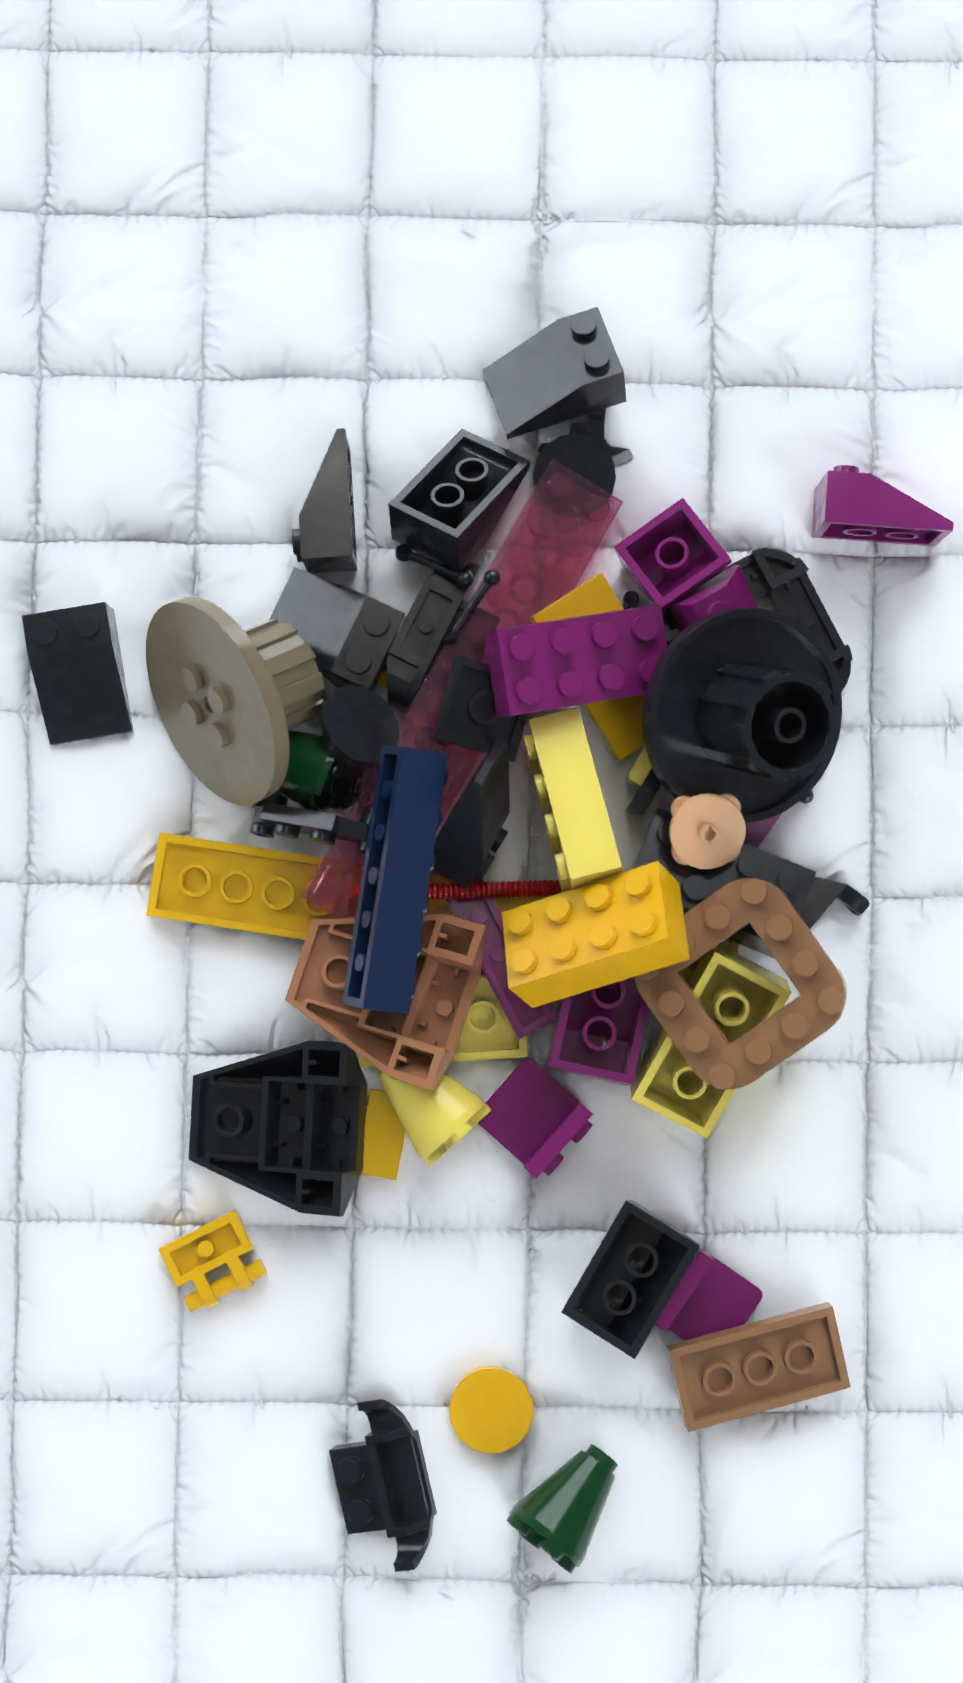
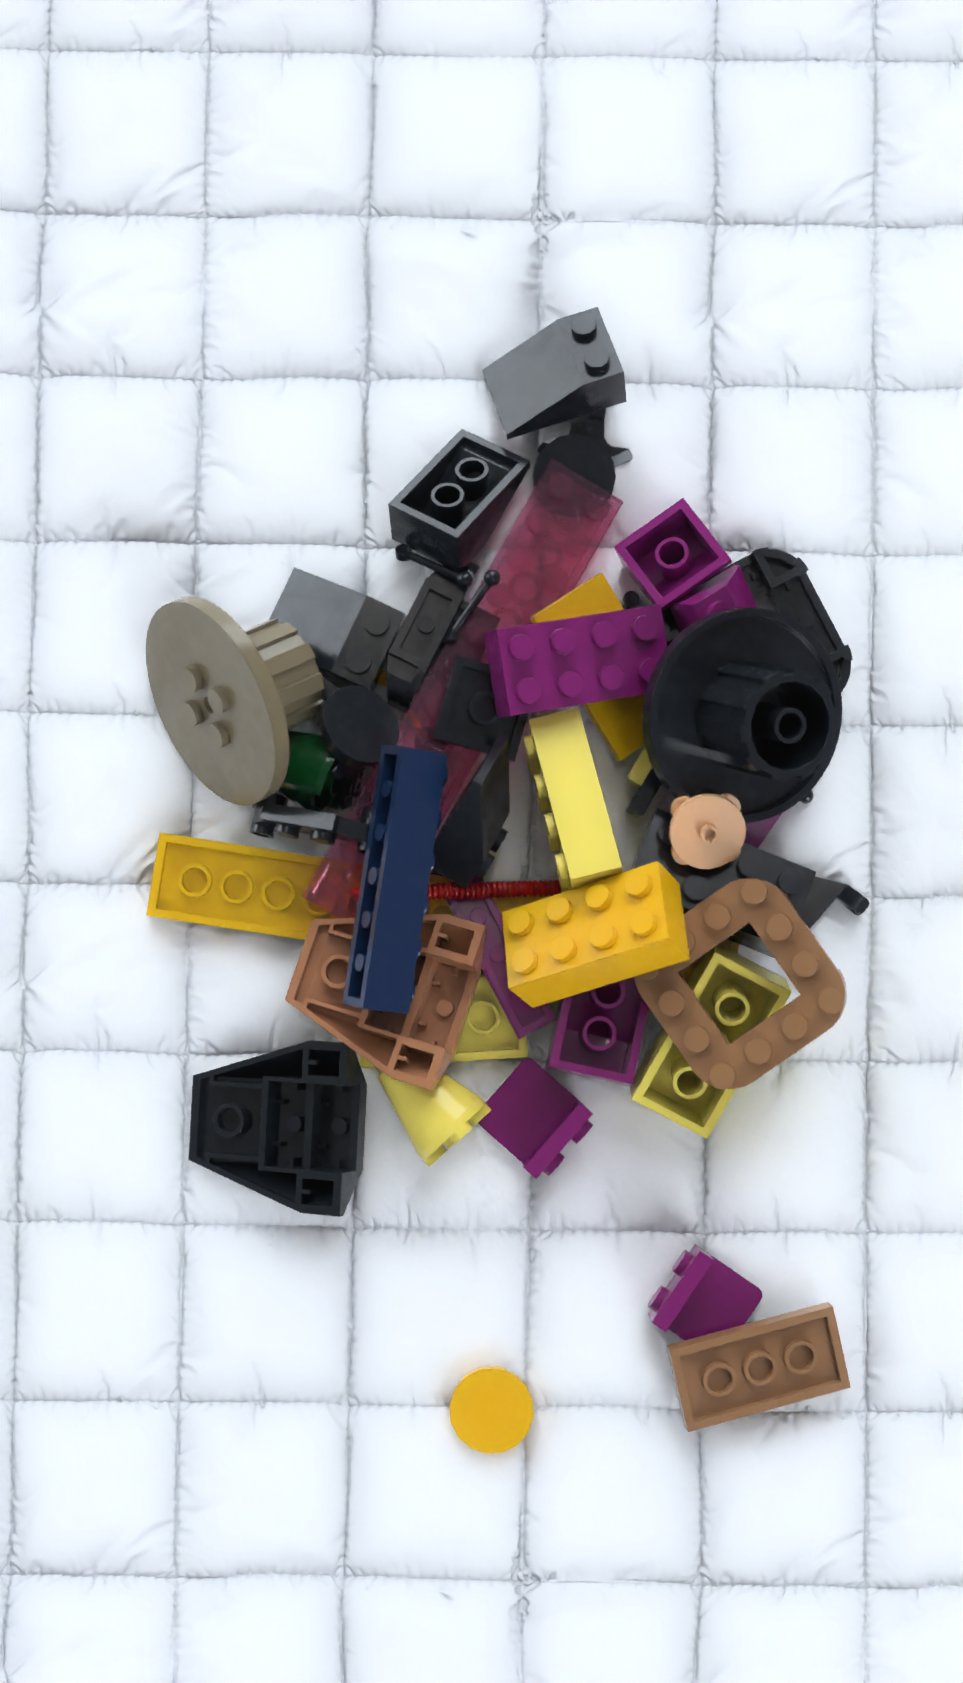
black slope [22,602,134,745] -> none
yellow plate [158,1209,267,1312] -> none
black slope [292,428,358,573] -> none
black plate [329,1399,437,1572] -> none
yellow tile [361,1088,406,1180] -> none
dark green cone [506,1444,618,1574] -> none
black slope [561,1200,701,1359] -> none
magenta slope [811,465,954,547] -> none

